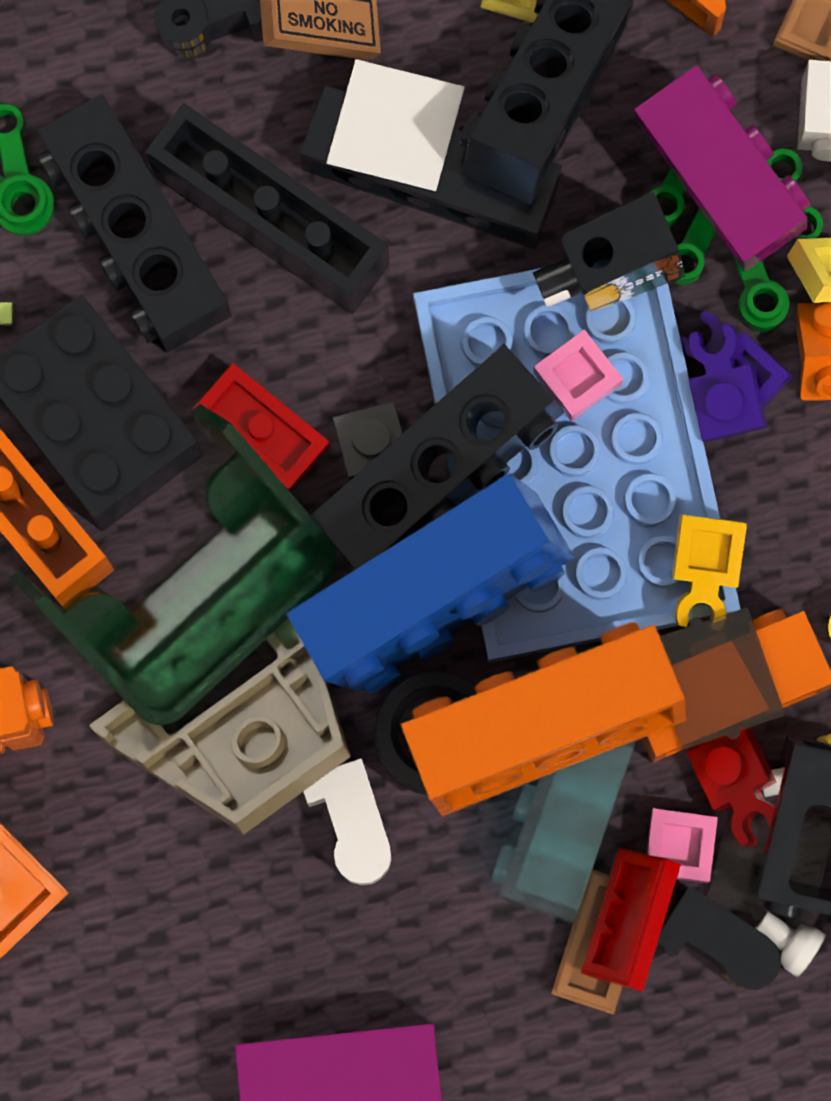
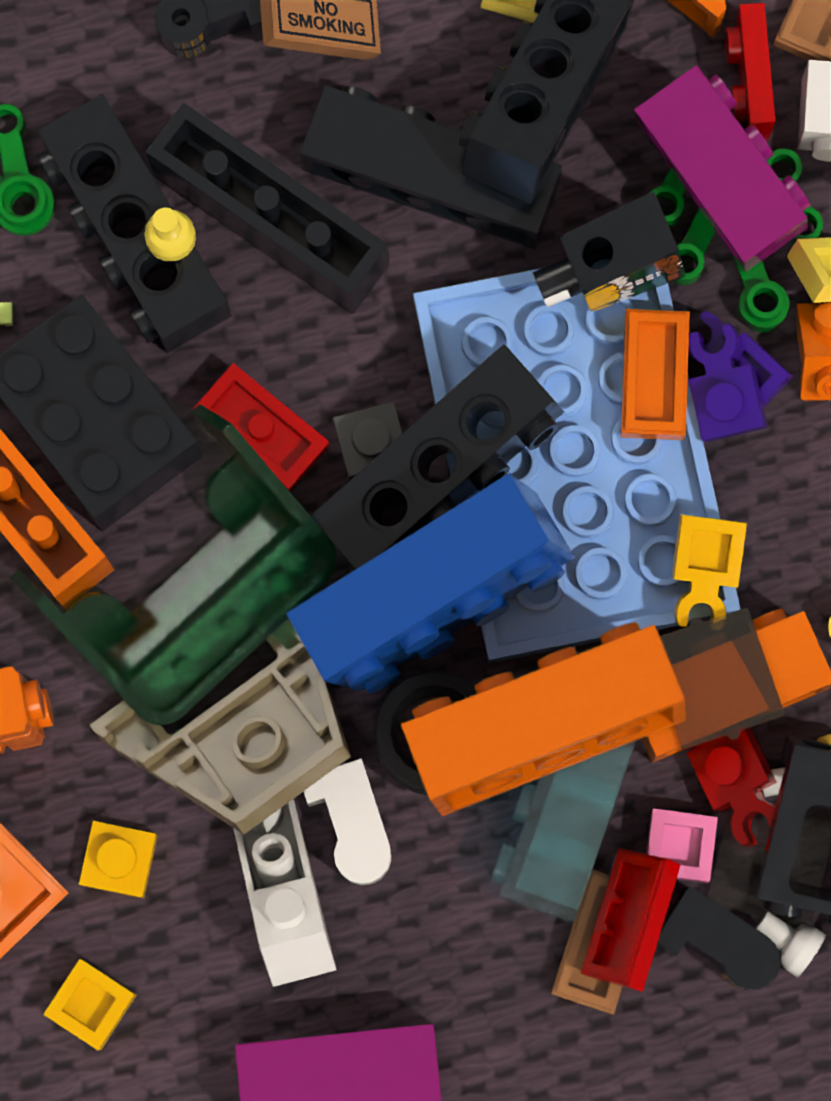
white sticker [326,59,464,191] -> none
bright pink plate [533,329,623,422] -> none
none -> yellow plate [43,959,137,1051]
none -> yellow plate [79,821,158,899]
none -> light yellow piece [144,207,196,261]
none -> white slope [234,799,336,987]
none -> orange tile [620,309,690,441]
none -> red plate [724,3,776,140]

